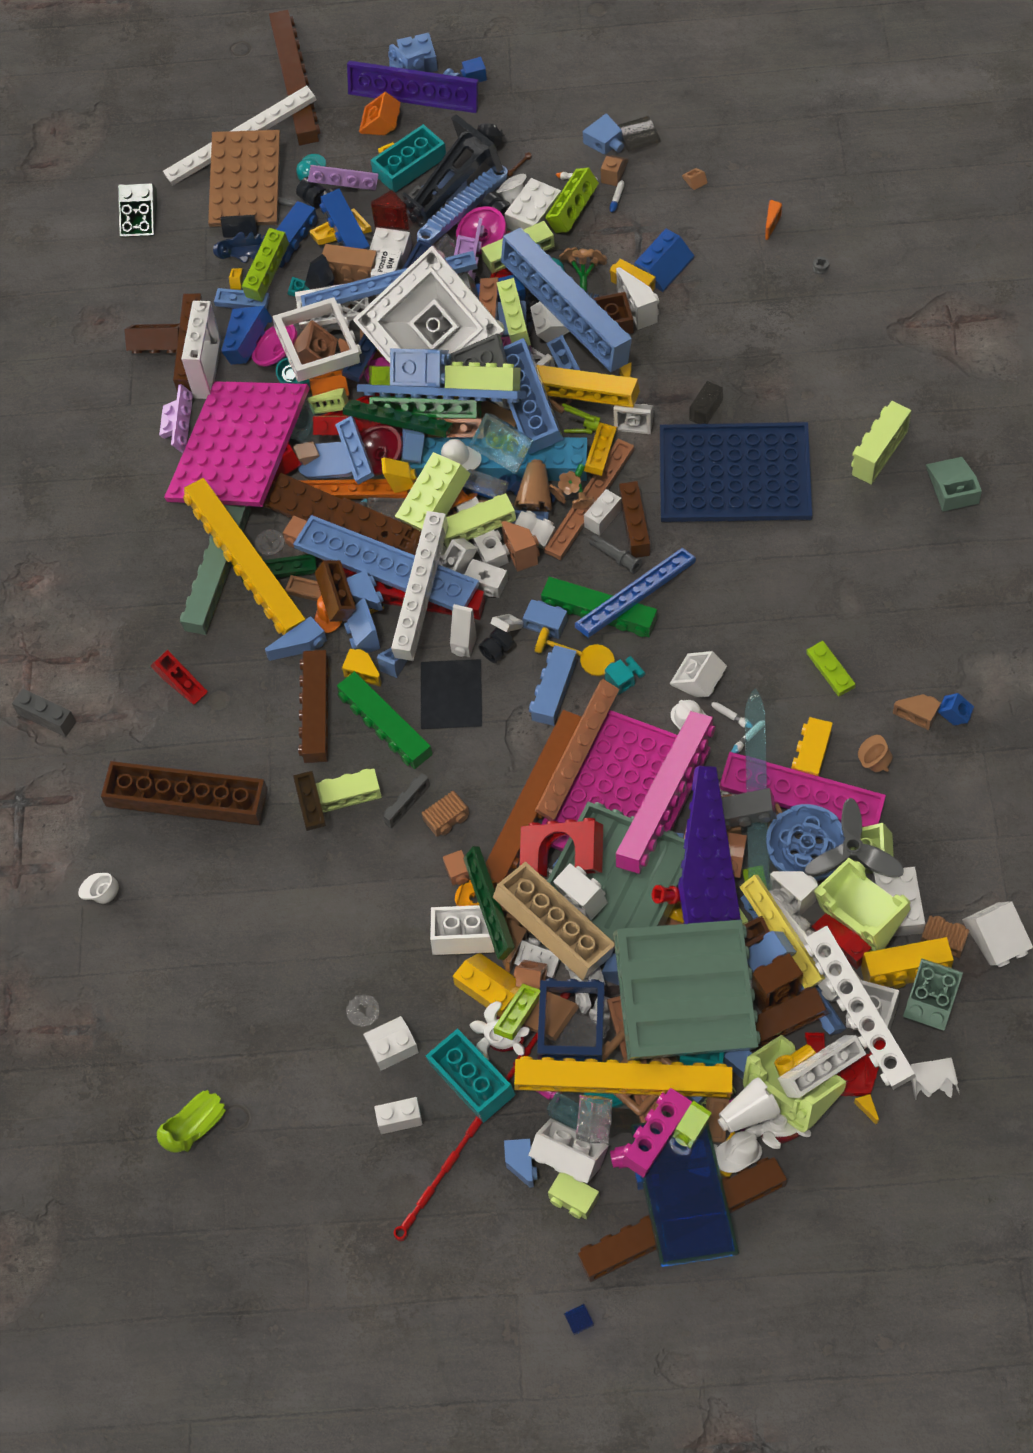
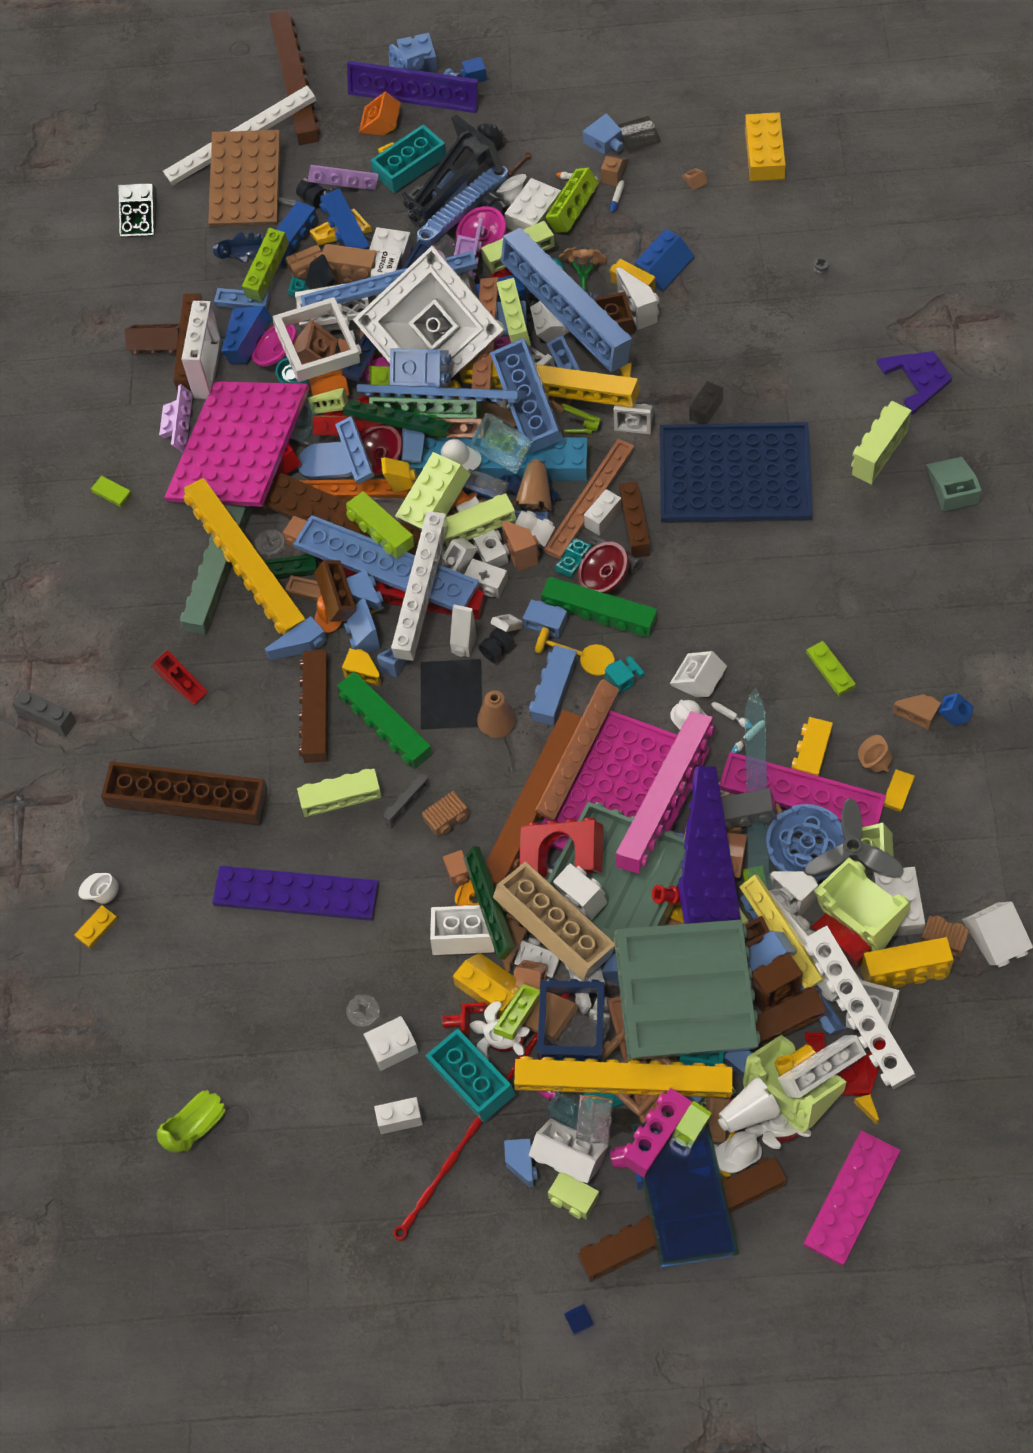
black slope [220,215,258,238] -> none
yellow piece [229,268,243,290] -> none
medium nougat slope [293,441,320,465] -> none
dark brown plate [293,771,326,831] -> none
teal cap [296,154,326,181] -> none
clear red slope [371,190,409,230] -> none
yellowish green brick [445,362,521,391] -> none
dark grey tile [451,333,508,367] -> none
medium nougat plant [549,464,594,509] -> none
blue tile [575,548,696,638] -> none
yellow plate [584,422,617,476] -> none
orange slope [765,200,782,240] -> none
sand green slope [903,959,963,1031] -> none
white piece [911,1058,959,1100] -> none
none -> yellow plate [74,905,118,949]
none -> lime tile [91,476,132,507]
none -> dark purple plate [212,866,379,921]
none -> medium nougat brick [286,245,322,280]
none -> lime brick [346,491,414,559]
none -> red bracket [442,1002,488,1037]
none -> medium nougat cone [477,690,516,738]
none -> teal slope [555,538,591,578]
none -> dark red dish [578,542,629,593]
none -> yellow brick [745,112,785,181]
none -> dark pink plate [803,1130,901,1267]
none -> dark purple wing [877,351,952,415]
none -> yellow tile [883,769,915,812]

